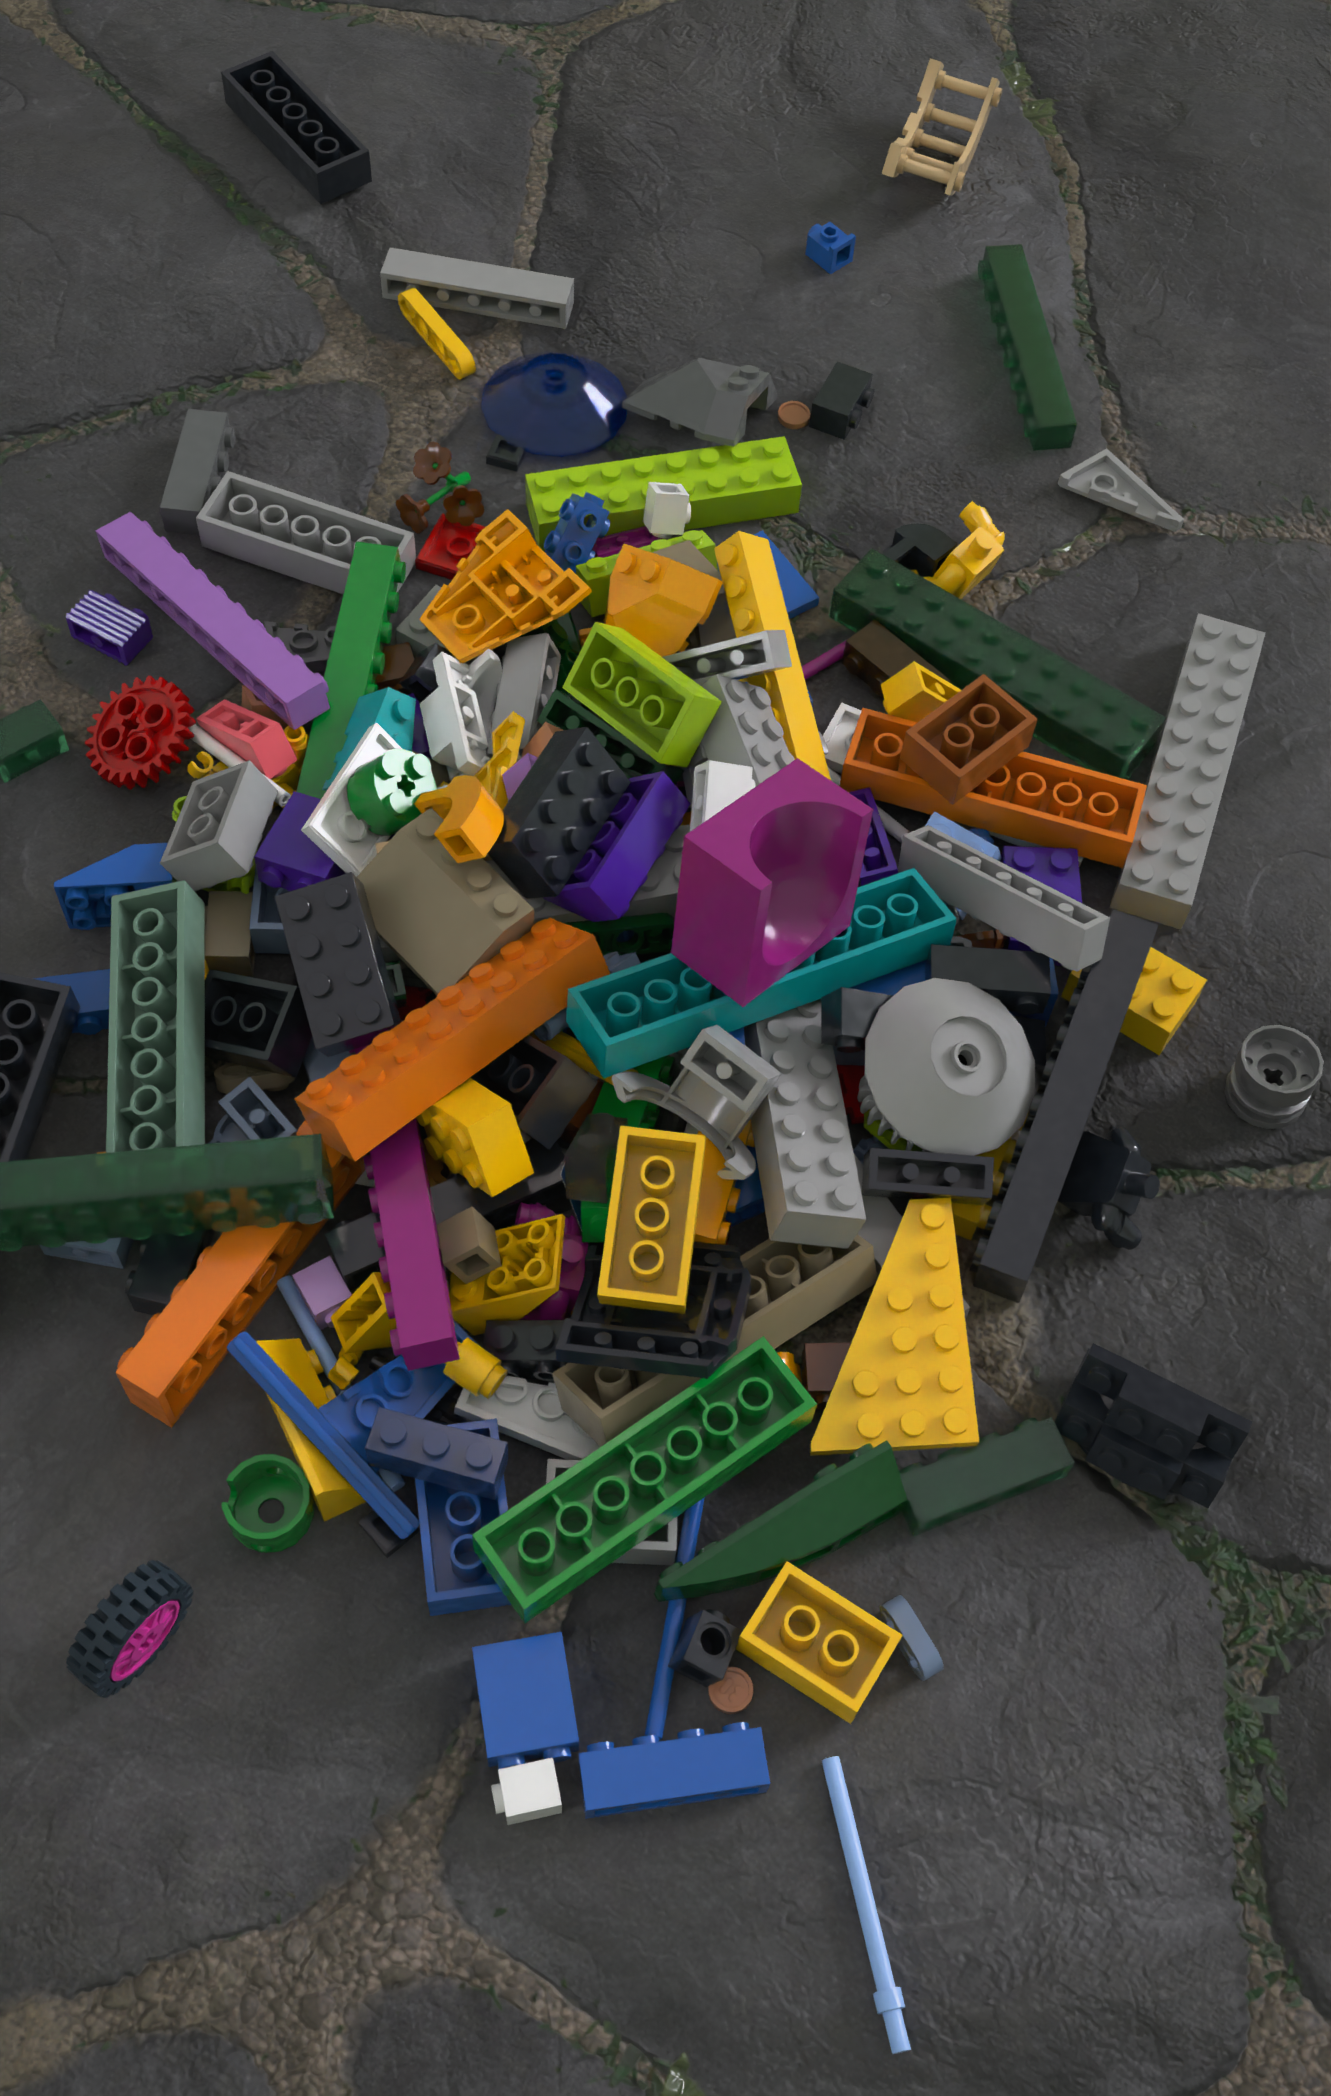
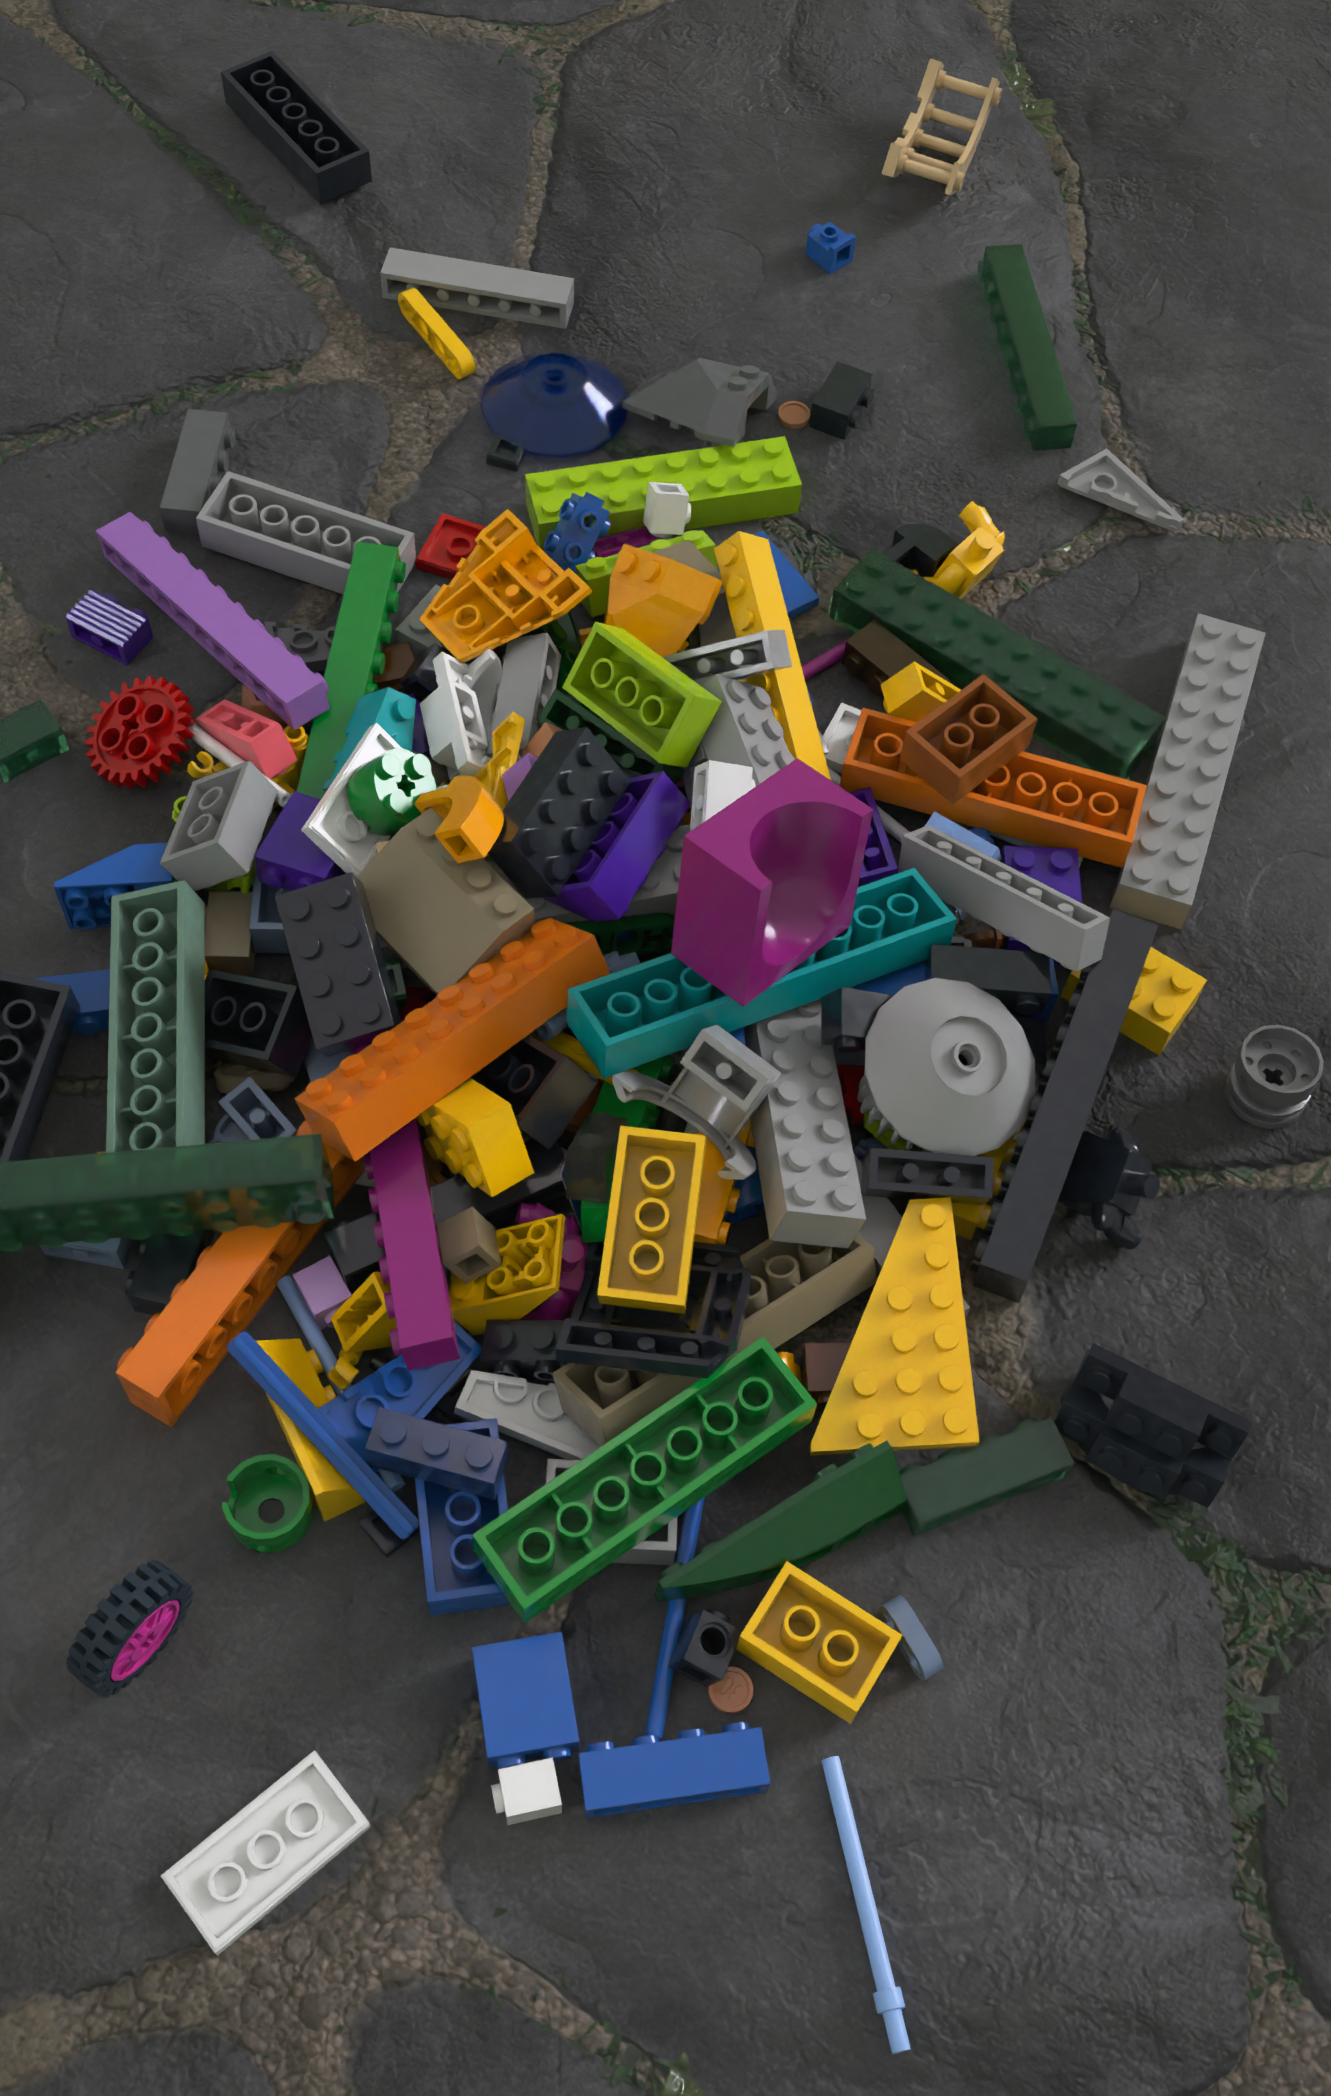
reddish brown plant [395,441,485,534] -> none
yellow brick [443,1338,508,1399] -> none
none -> white tile [161,1750,371,1956]

